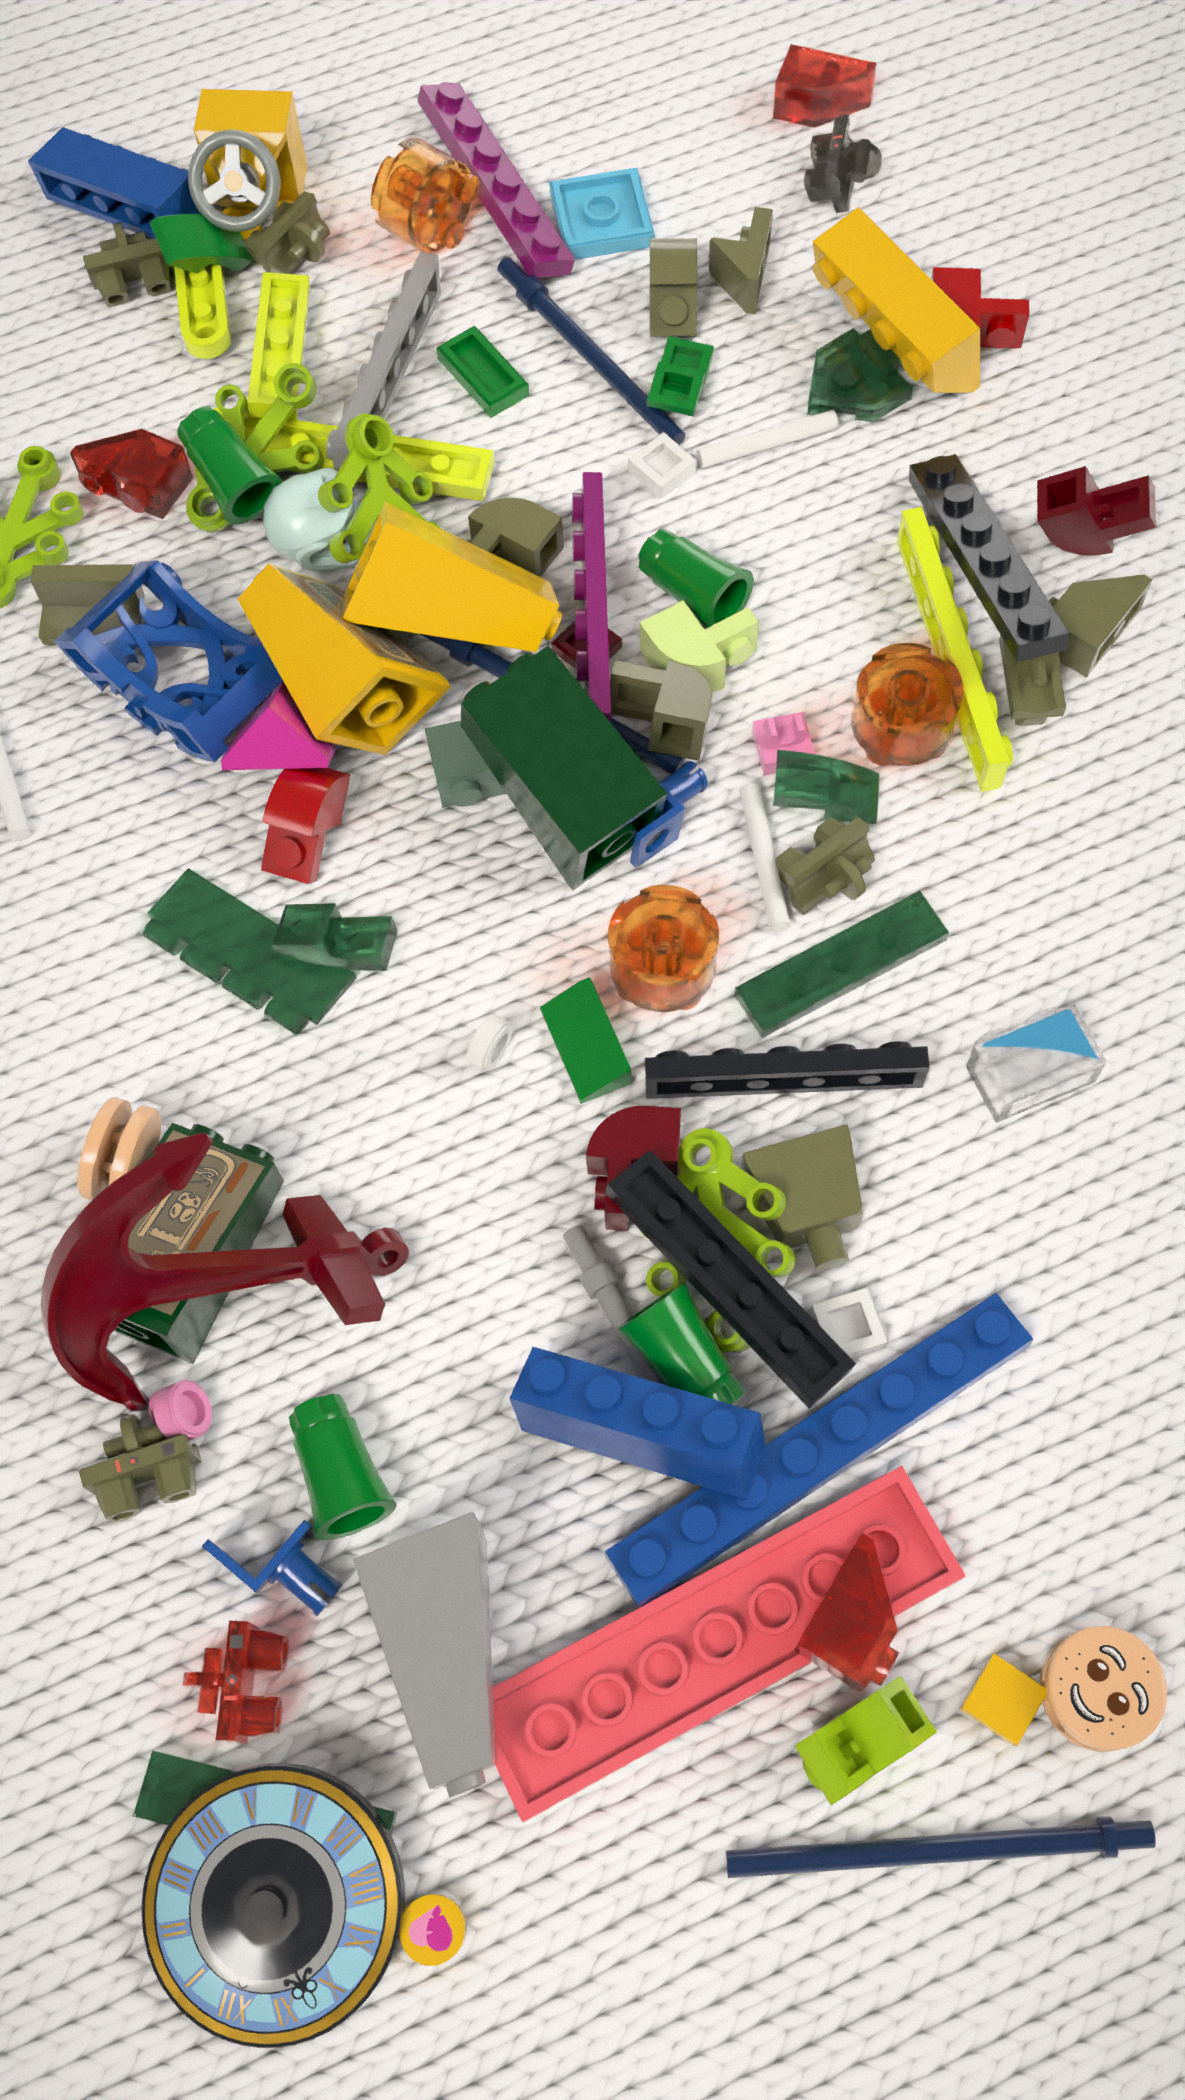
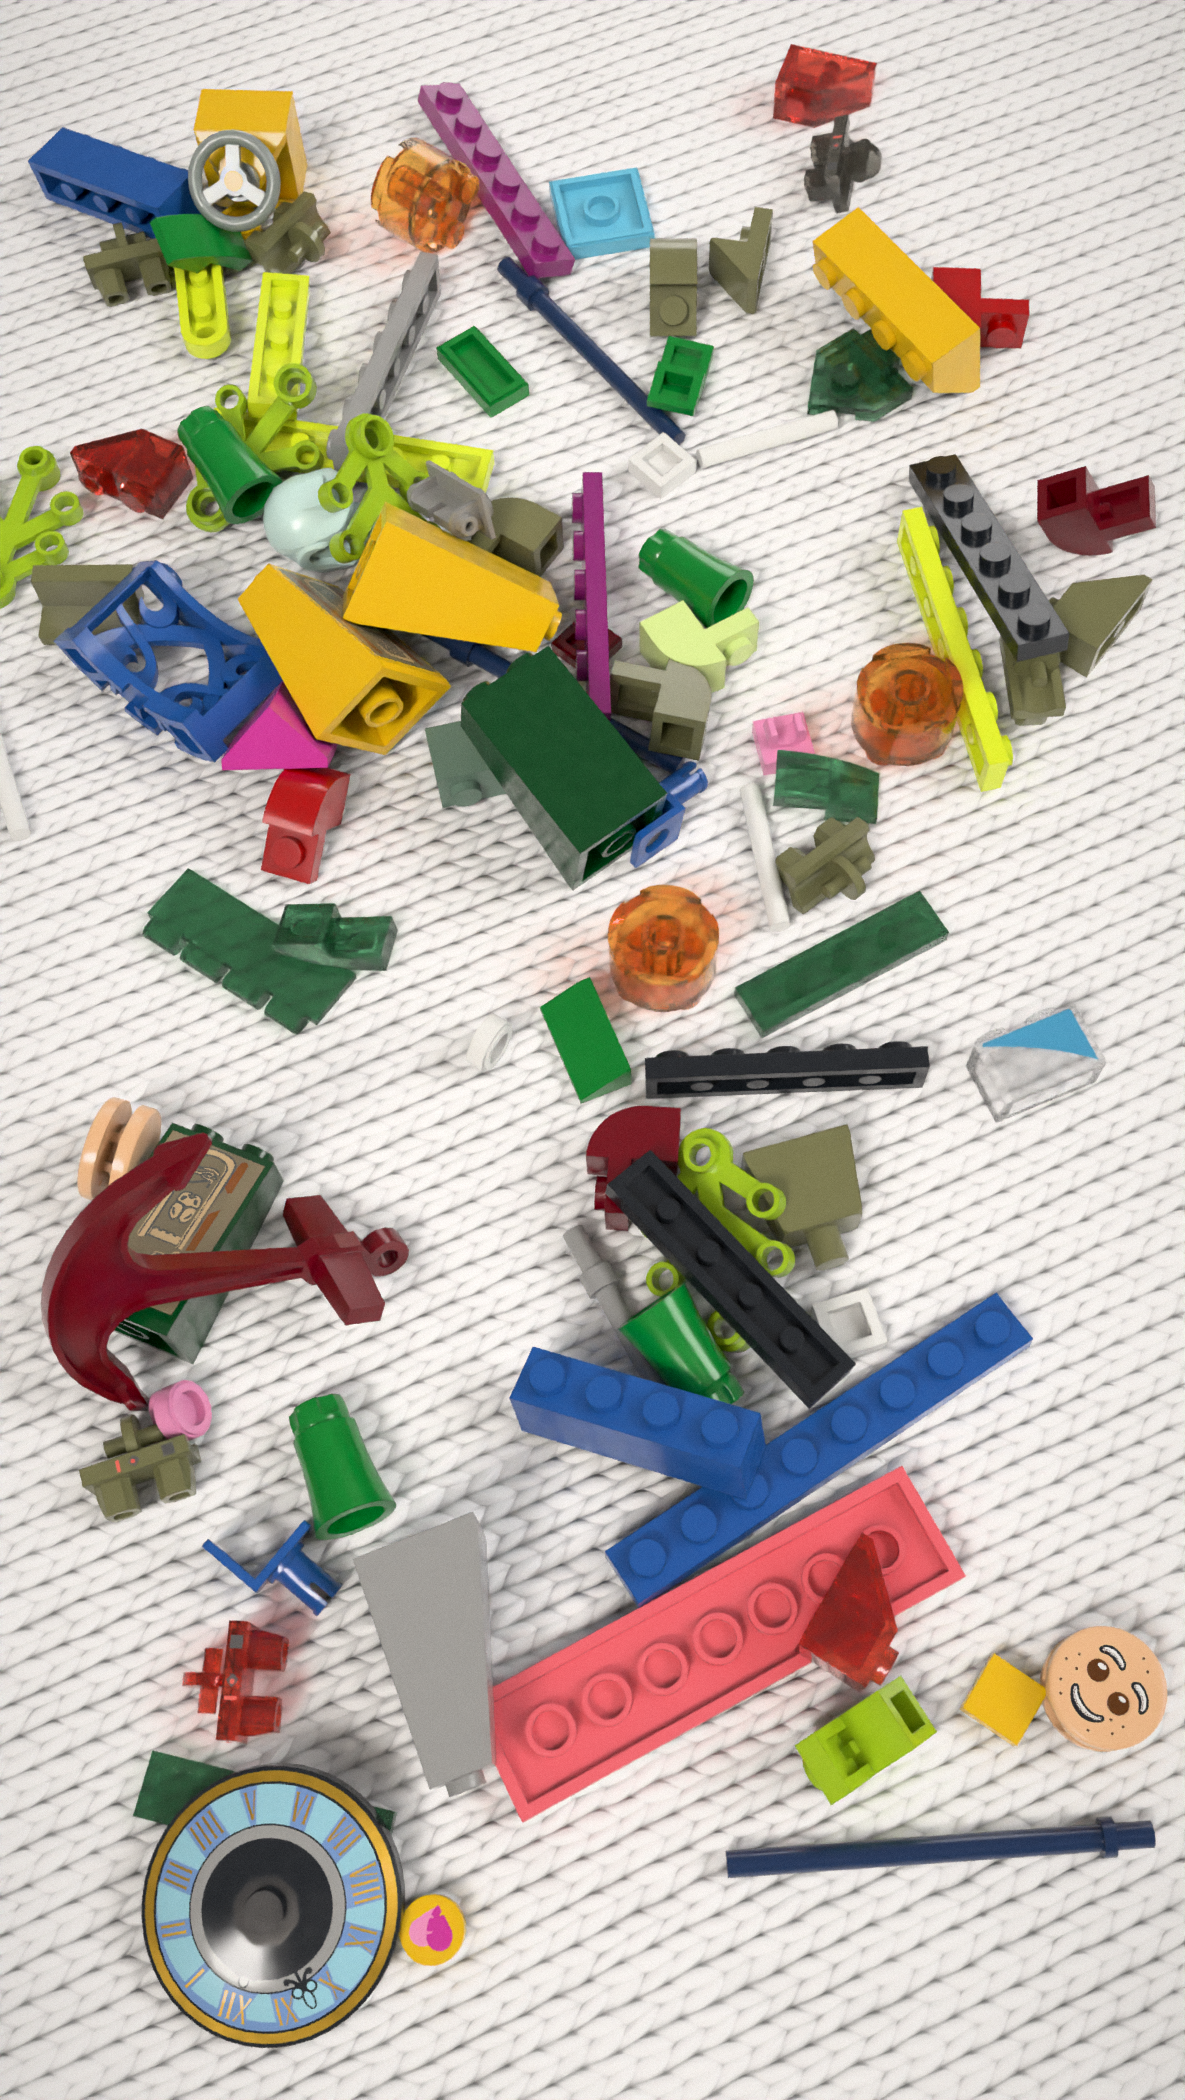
none -> light grey hinge [407,460,496,539]

